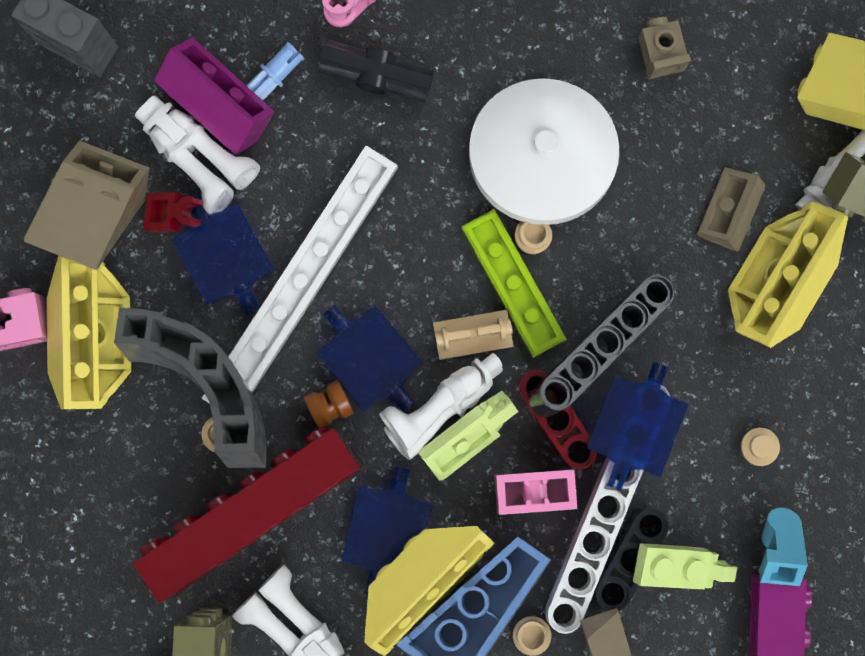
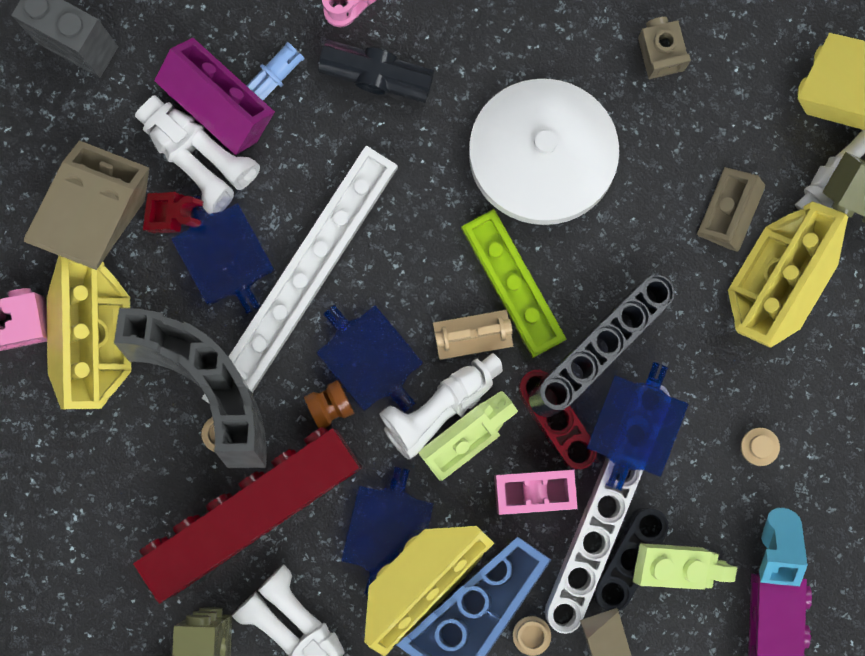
tan plate [514,221,552,254] -> none

